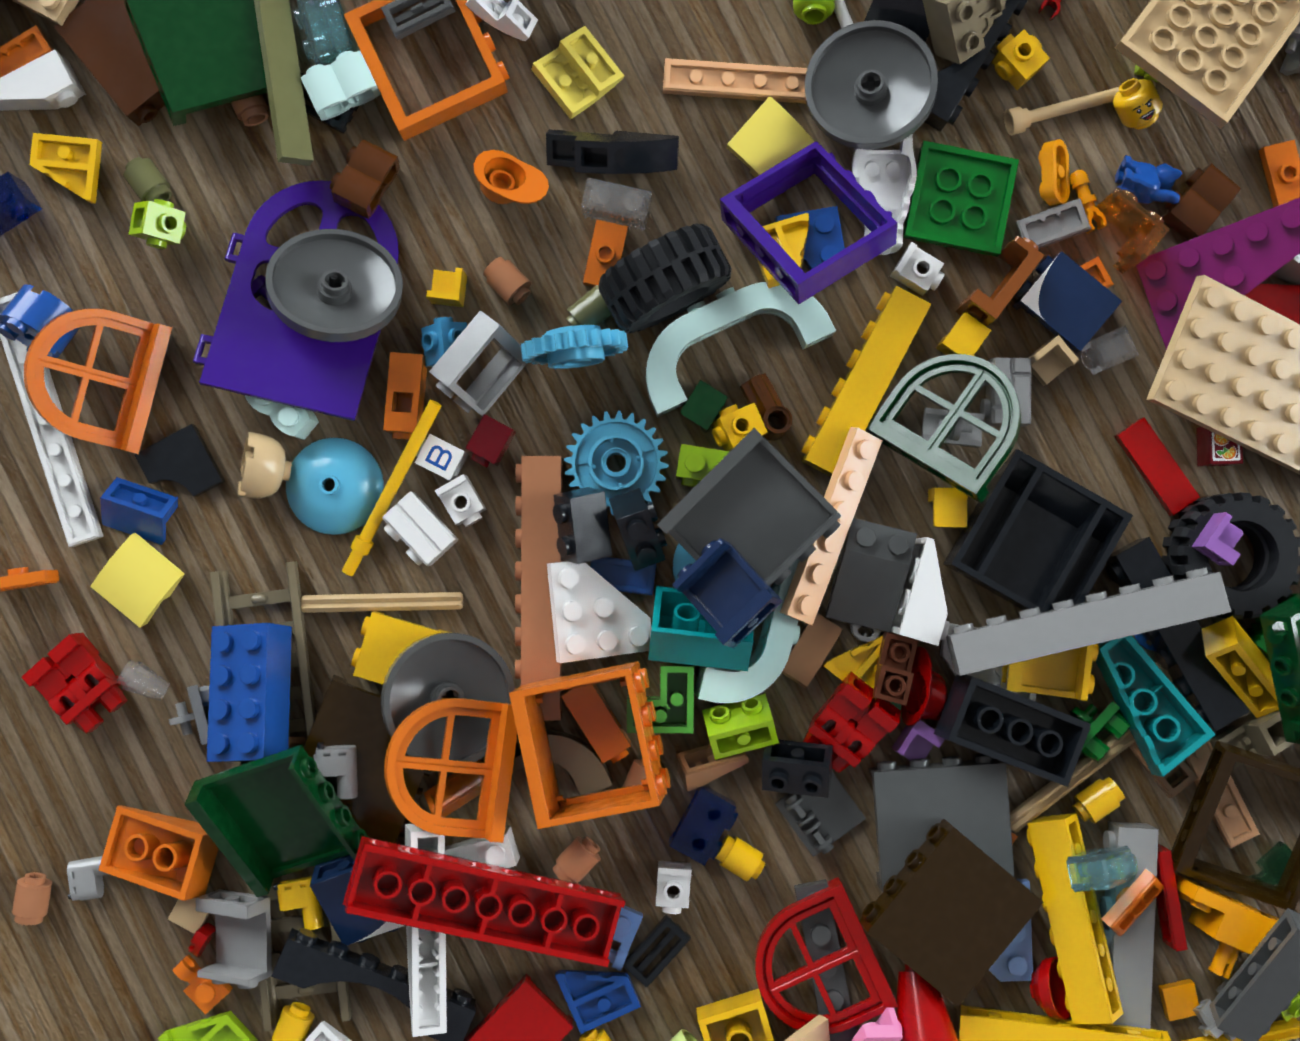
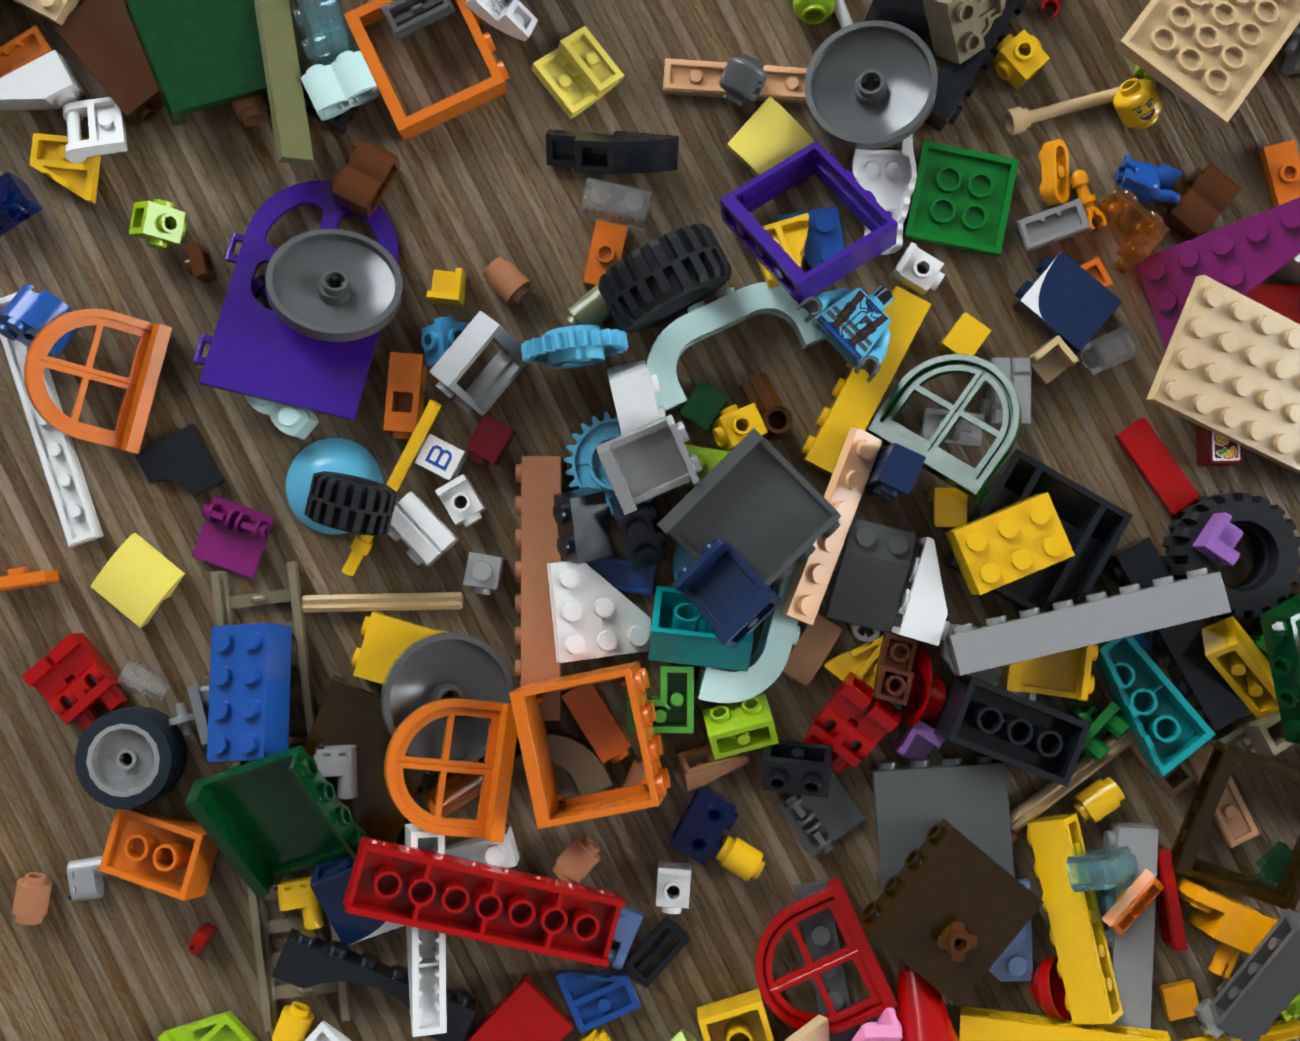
blue panel [100,477,178,545] -> none
olive brick [123,157,172,202] -> none
tan tile [167,898,210,934] -> none
orange plate [172,954,233,1015] -> none
light grey panel [196,889,272,989] -> none
tan cylinder [237,432,292,499] -> none
orange piece [473,150,549,205] -> none
dark orange panel [955,236,1044,326] -> none
none -> white plate [62,97,128,163]
none -> wheel [75,706,187,809]
none -> reddish brown plate [184,242,216,283]
none -> magenta hinge [192,495,276,578]
none -> black tyre [304,471,398,536]
none -> light grey brick [463,552,506,595]
none -> light grey panel [596,414,703,515]
none -> white wedge [606,360,666,435]
none -> dark grey head [719,53,767,106]
none -> torso [796,285,894,382]
none -> dark blue brick [865,443,926,502]
none -> reddish brown plate [937,921,978,963]
none -> yellow brick [945,492,1075,595]

